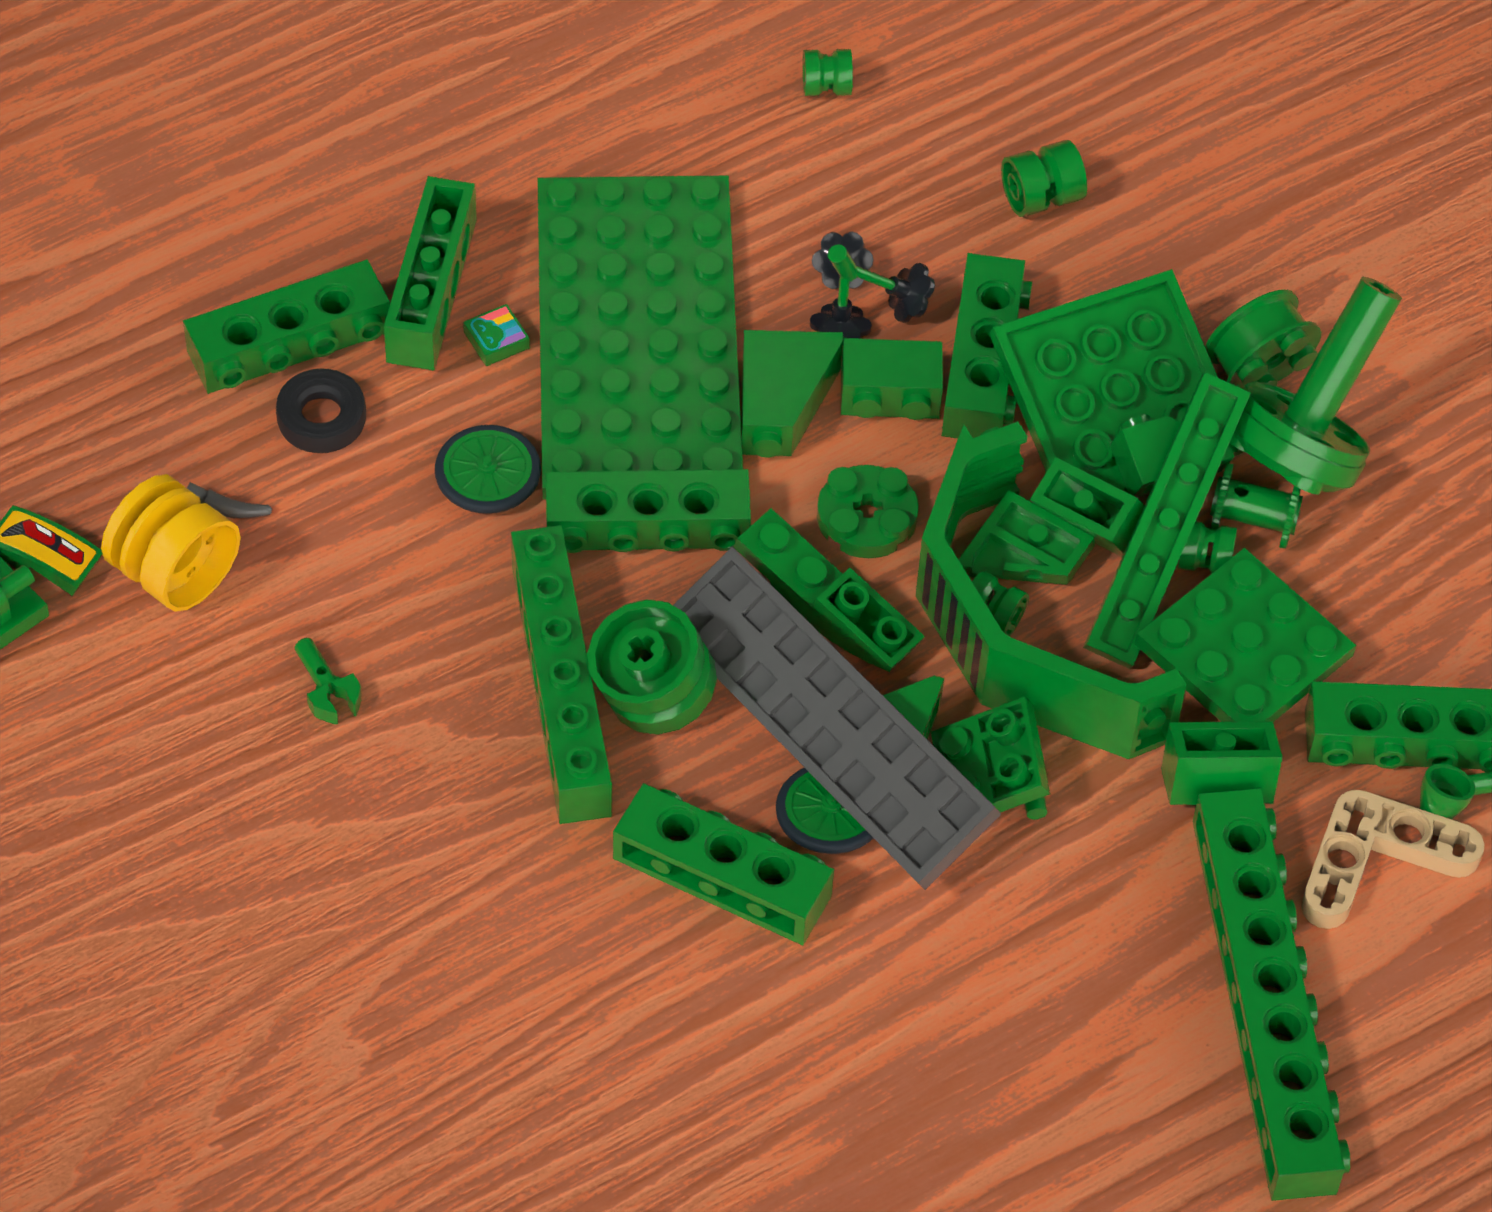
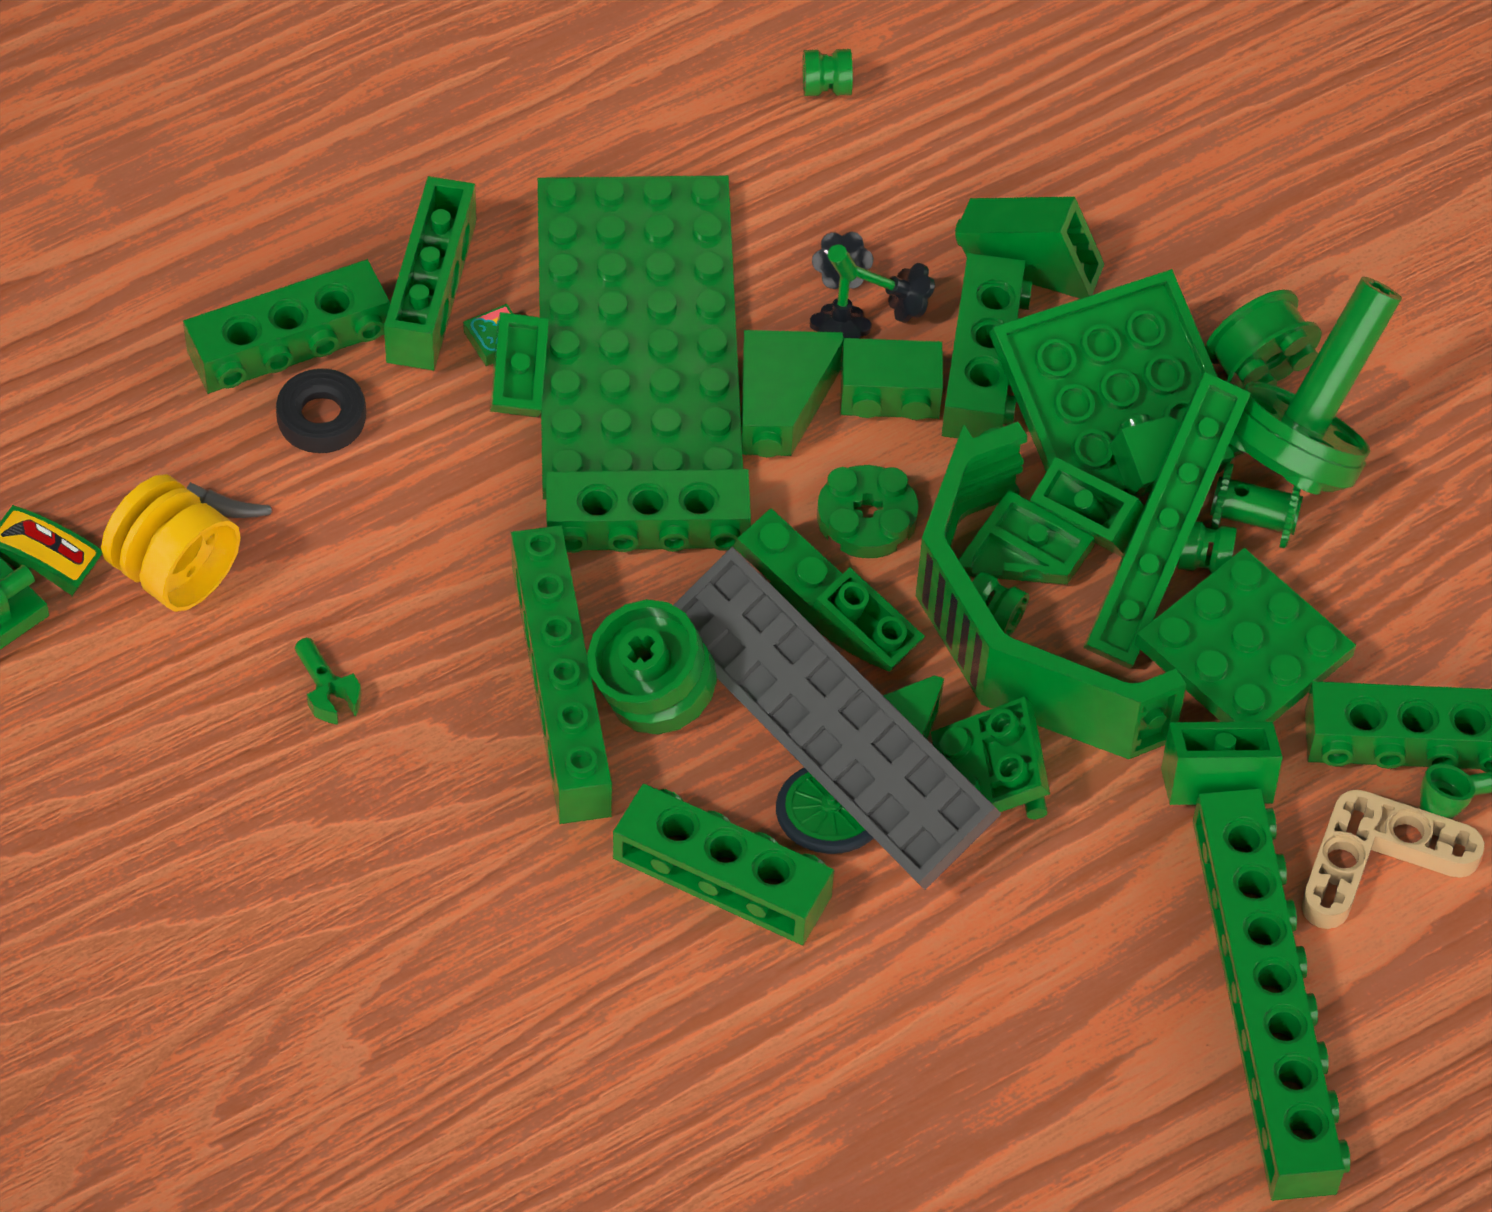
green wheel [435,425,541,514] -> none
green wheel [1001,140,1088,217] -> none
none -> green plate [490,312,549,417]
none -> green slope [955,197,1105,299]

